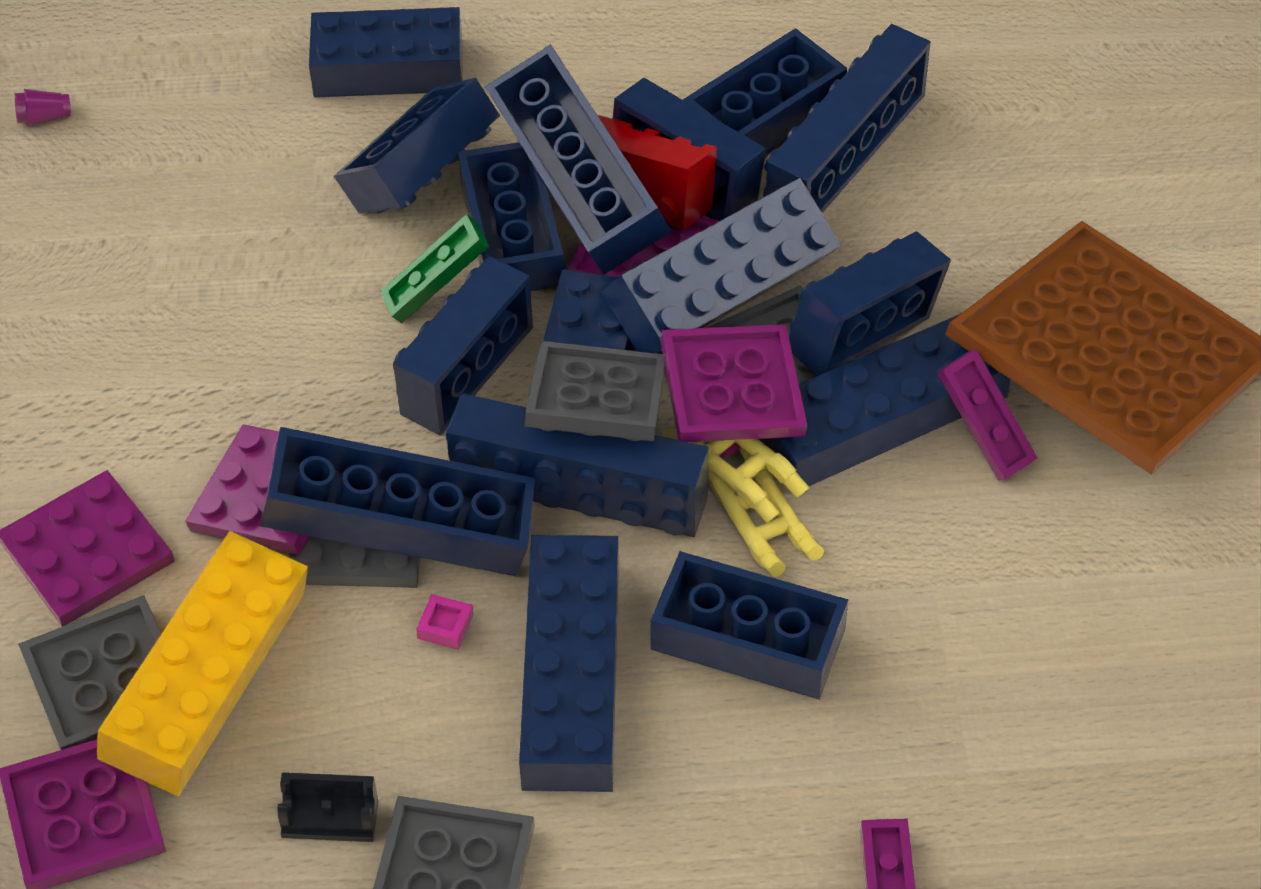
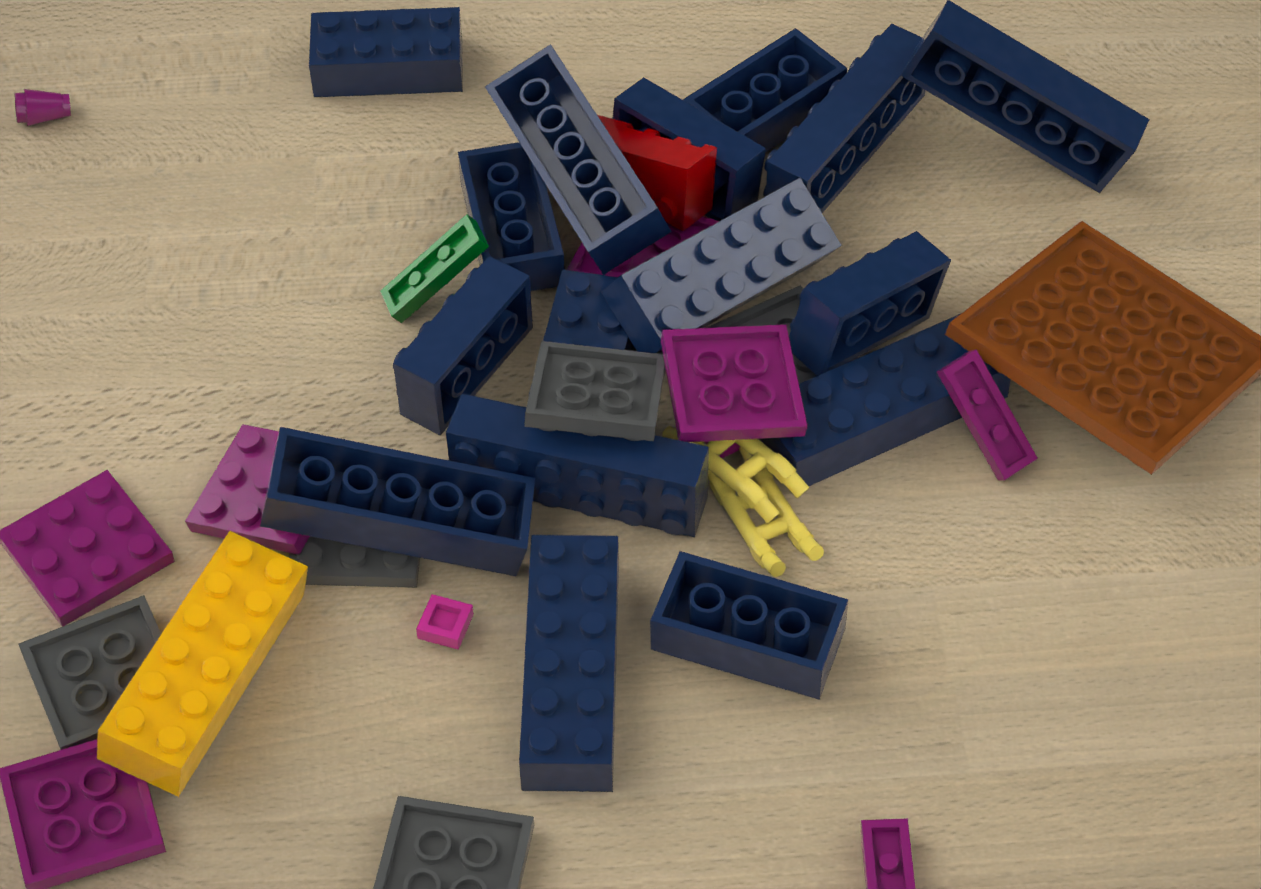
black hinge [277,772,379,842] -> none
dark blue brick [334,78,500,214] -> none
none -> dark blue brick [901,0,1150,193]

